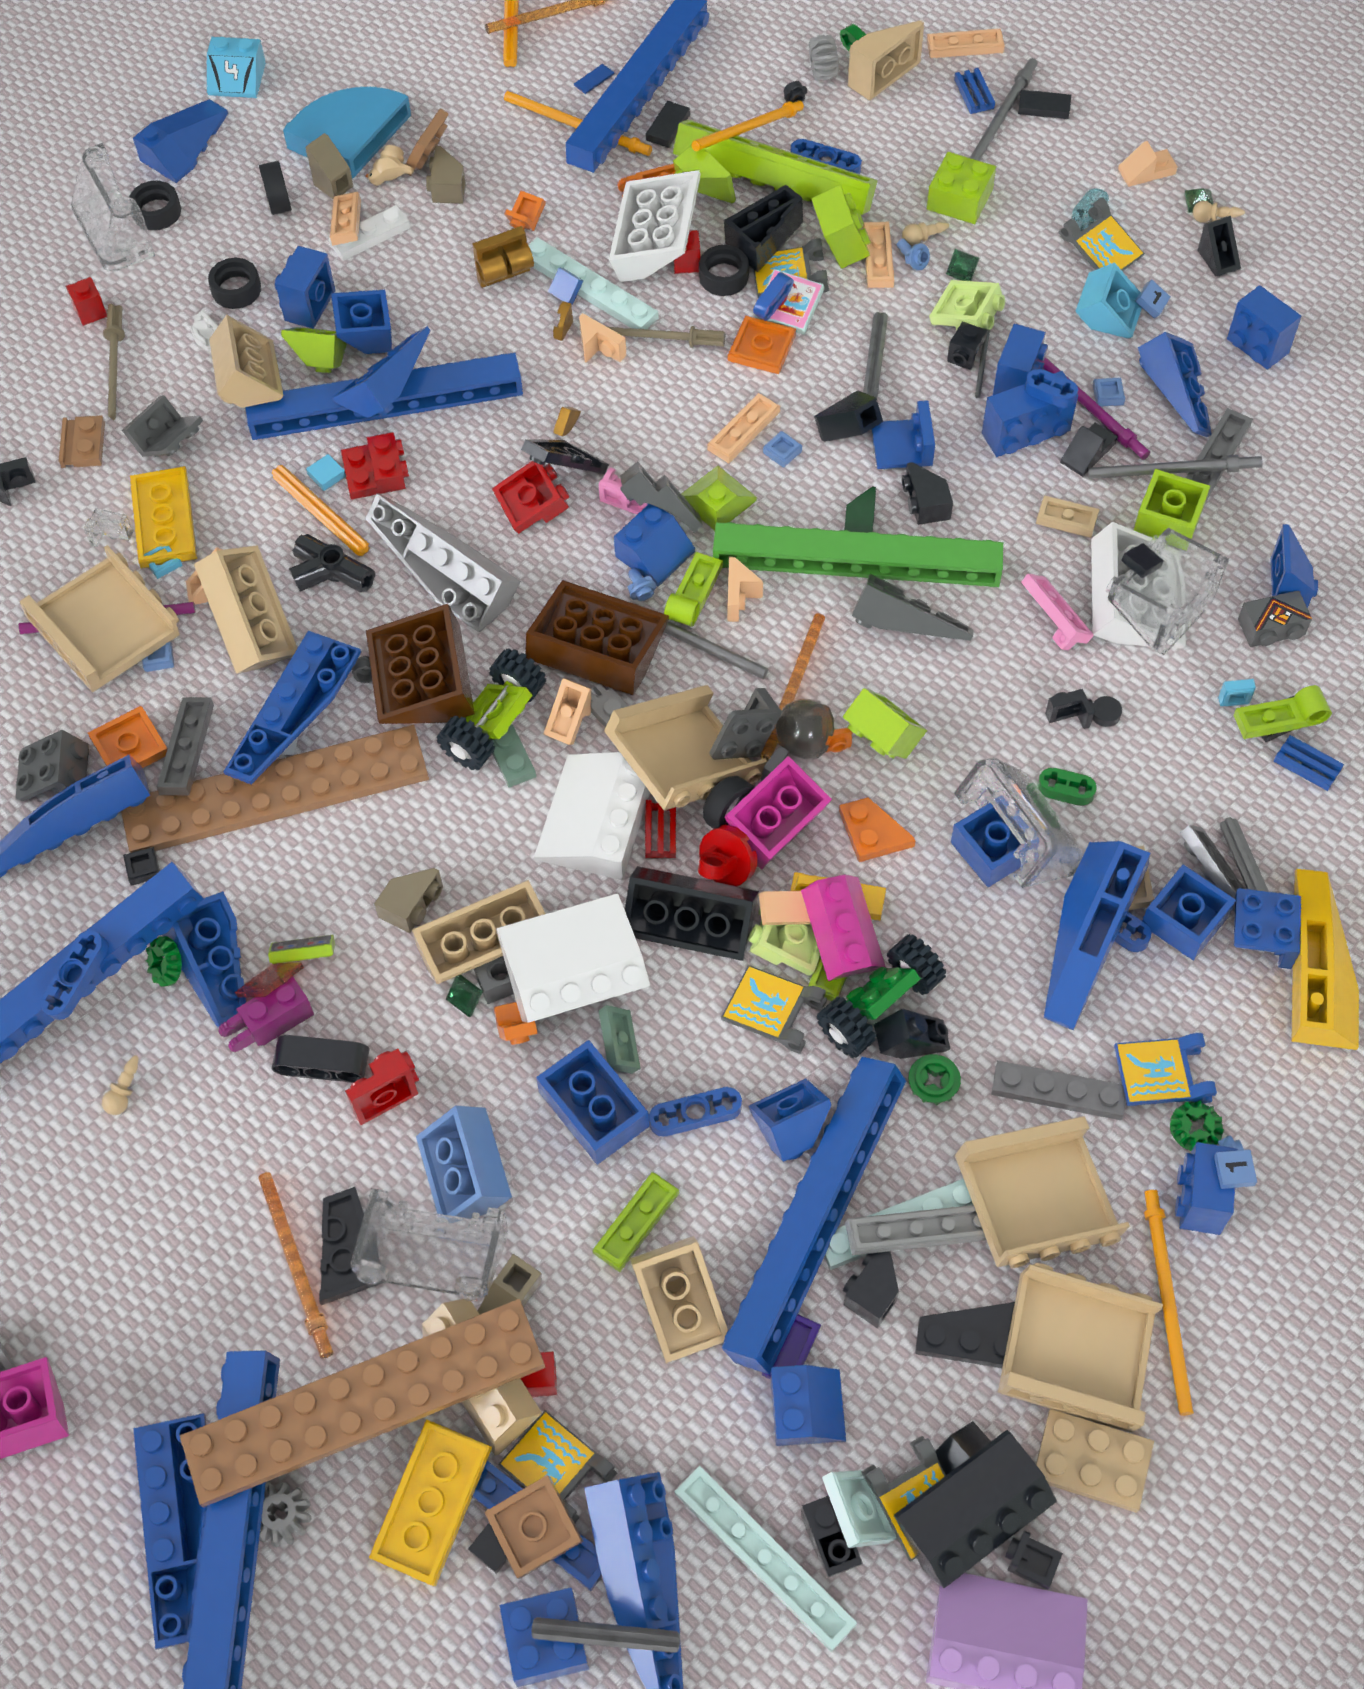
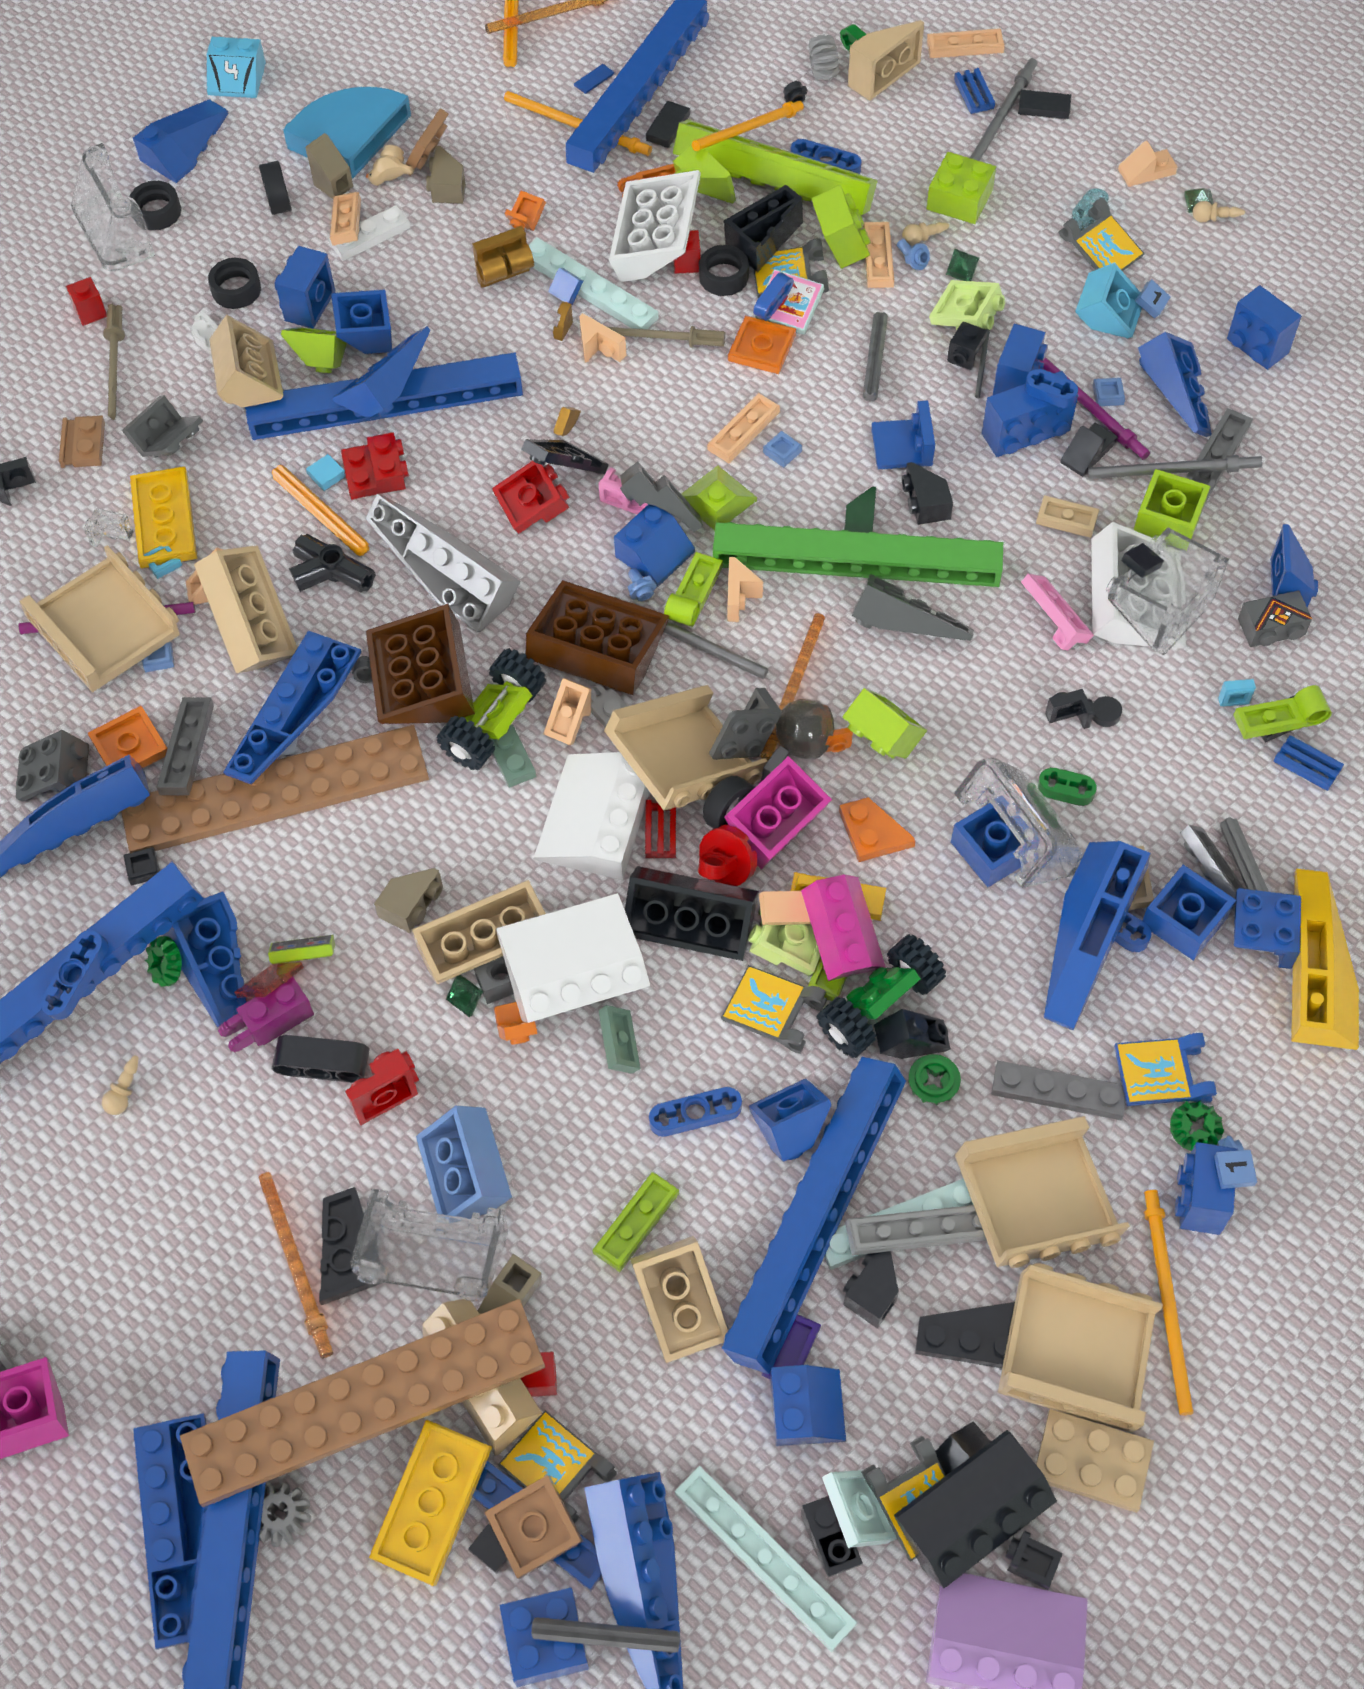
blue brick [536,1040,650,1165] -> none
black slope [814,390,883,442] -> none
black slope [1197,216,1241,276] -> none

